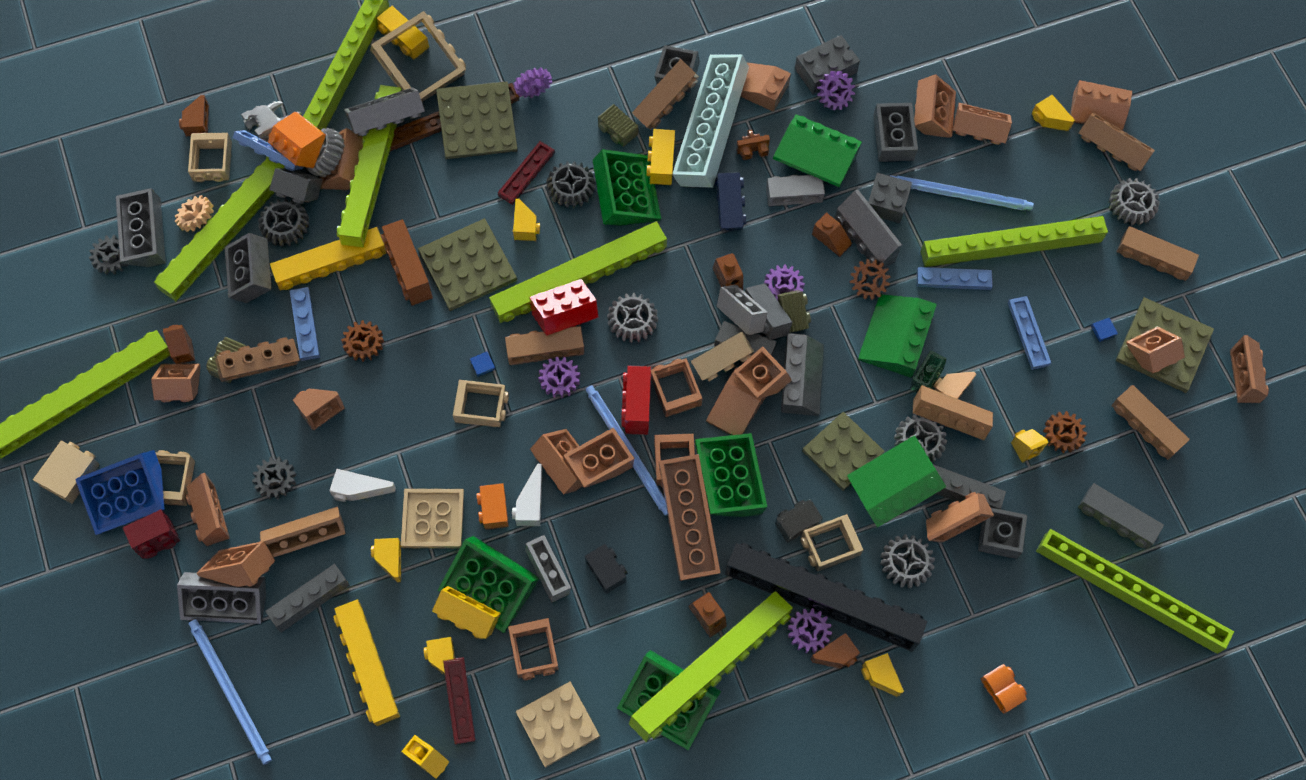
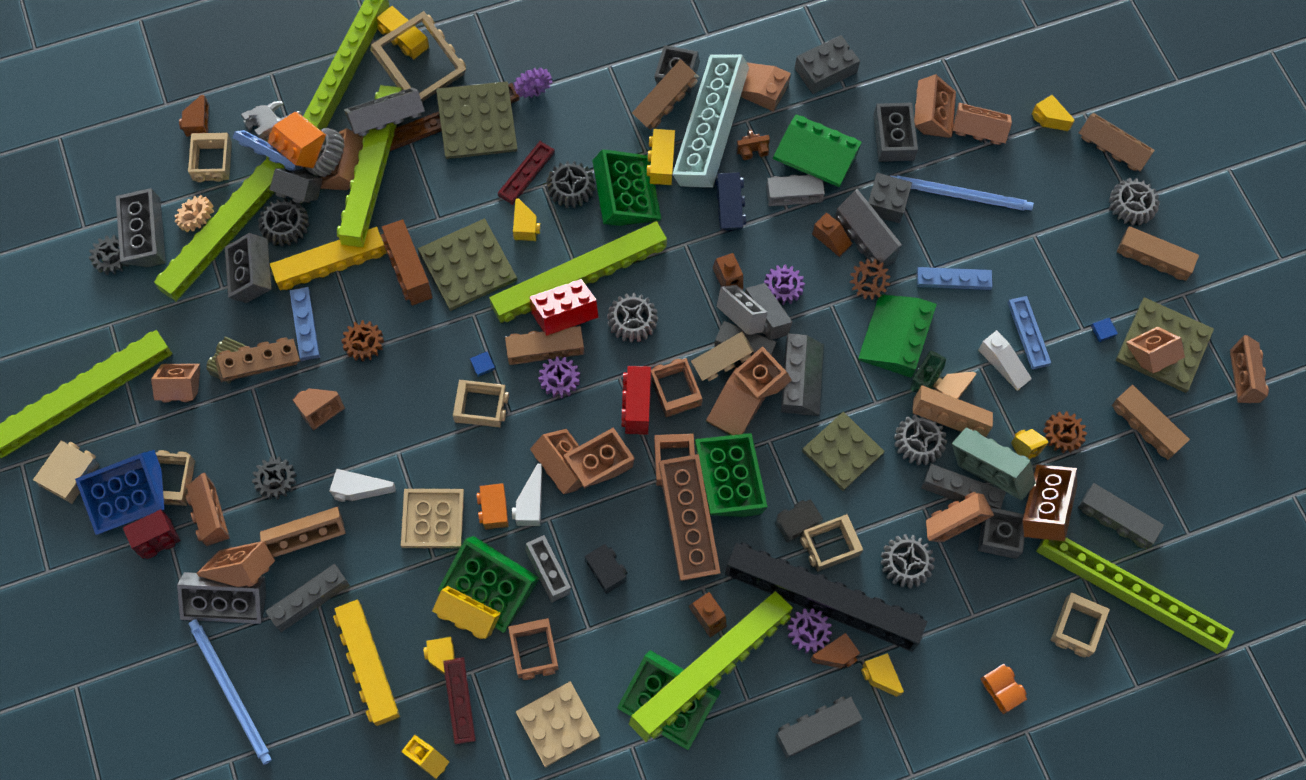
dark orange slope [163,325,195,364] -> none
yellow slope [371,538,401,582] -> none
light blue piece [585,385,668,516] -> none
olive brick [598,104,638,147] -> none
olive brick [777,290,811,333] -> none
medium lavender gear [817,71,855,110] -> none
green slope [847,435,946,528] -> none
lime brick [920,216,1108,267] -> none
nougat slope [1070,80,1132,130] -> none
none -> dark grey brick [776,696,863,758]
none -> sand green brick [952,428,1036,500]
none -> white slope [978,330,1032,391]
none -> dark orange brick [1023,465,1077,541]
none -> tan window [1051,593,1110,657]

